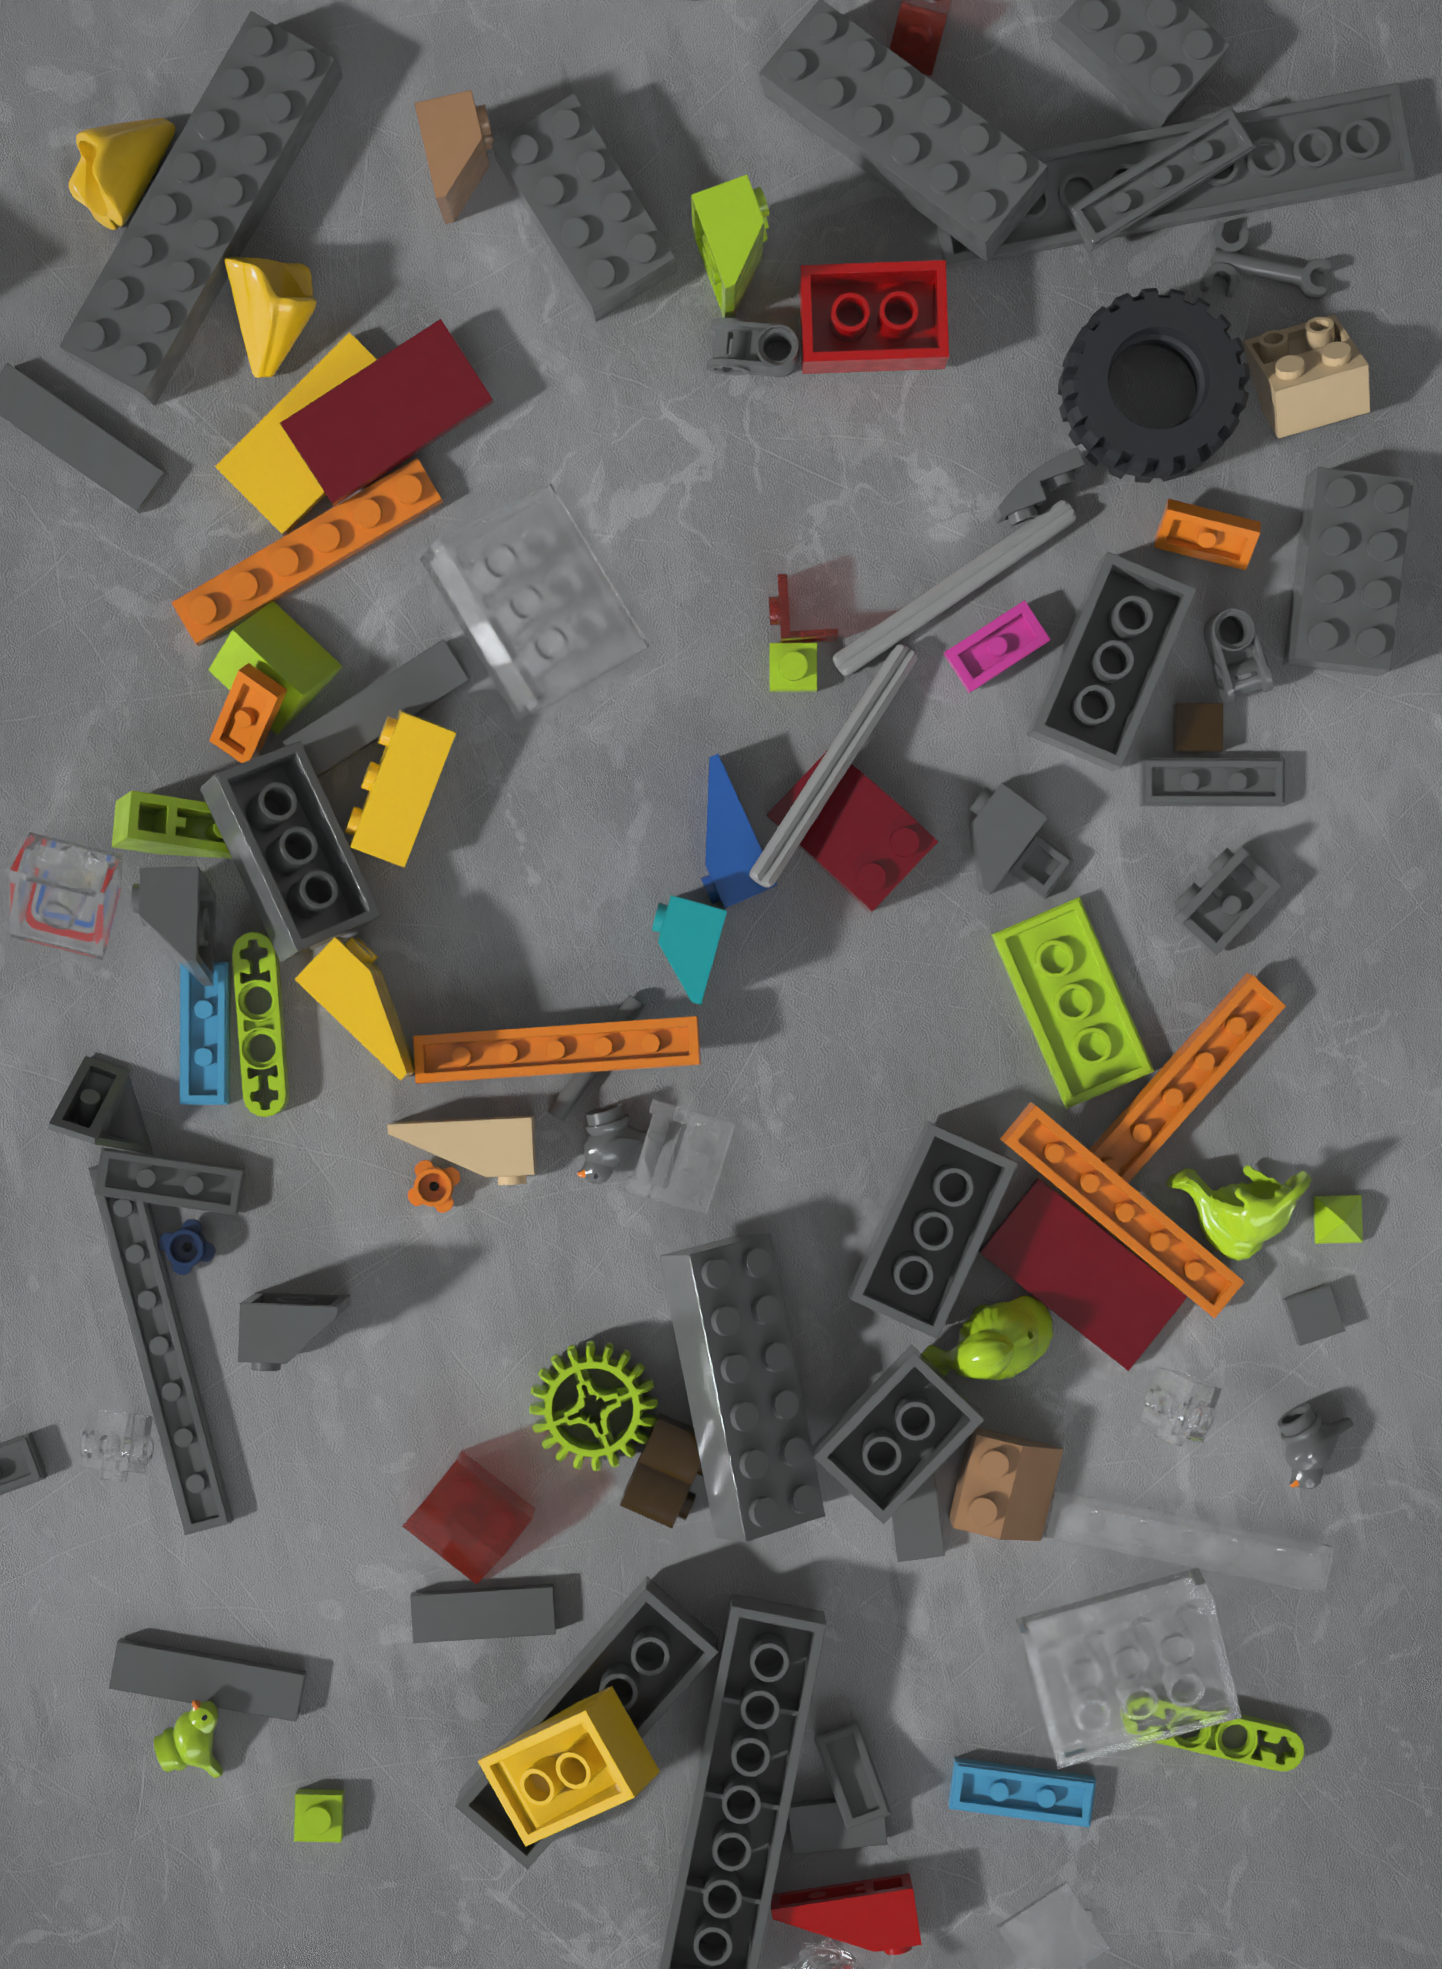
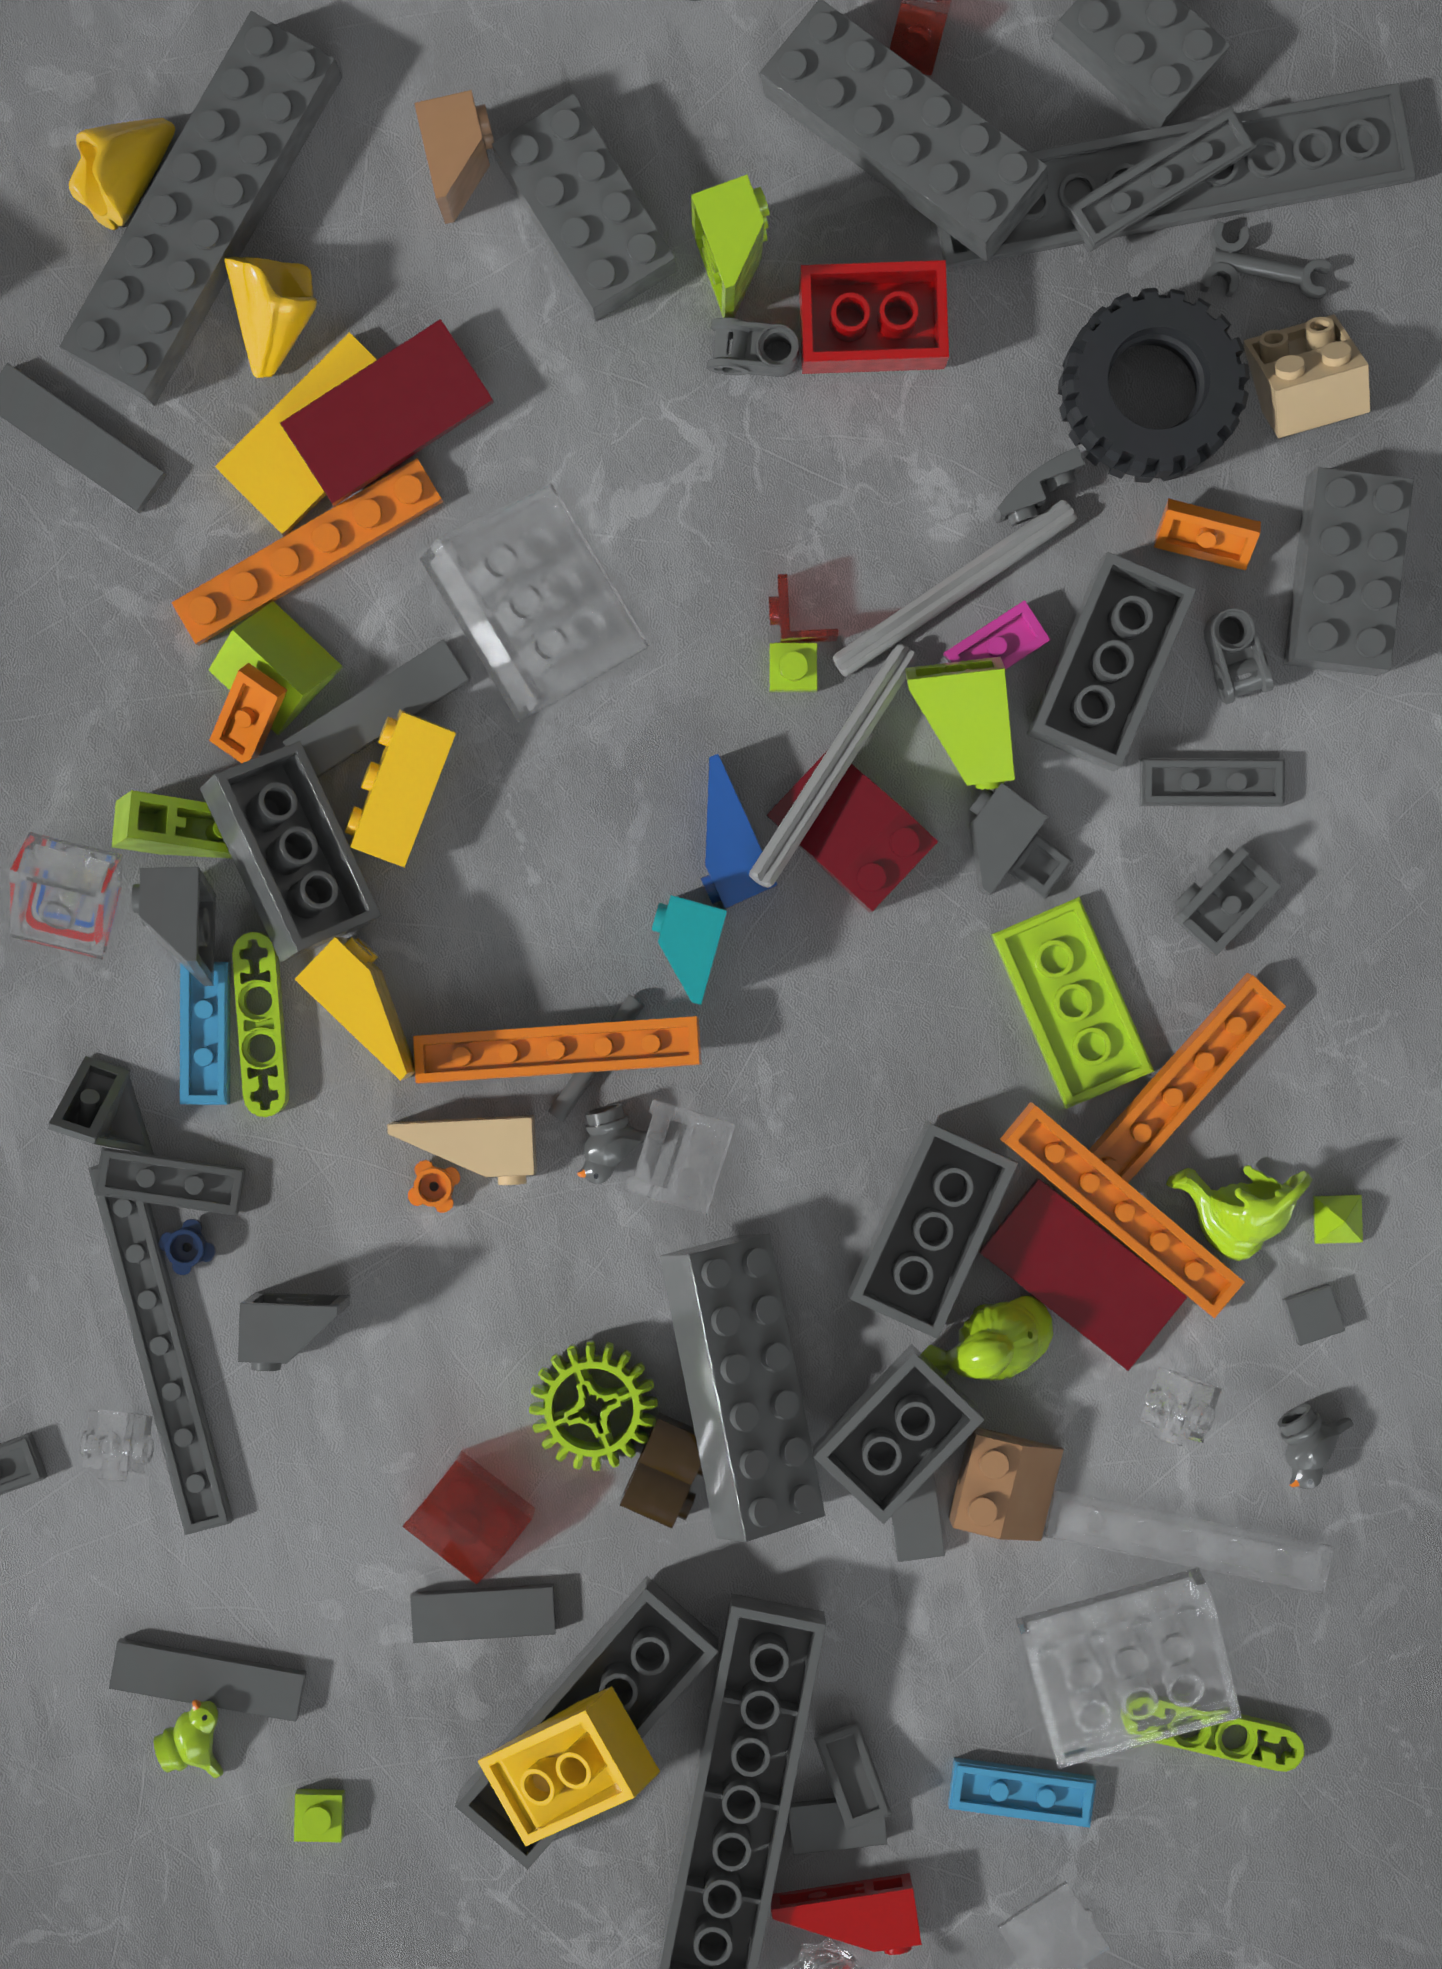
dark brown tile [1173,703,1223,752] -> none
none -> lime slope [905,657,1015,790]

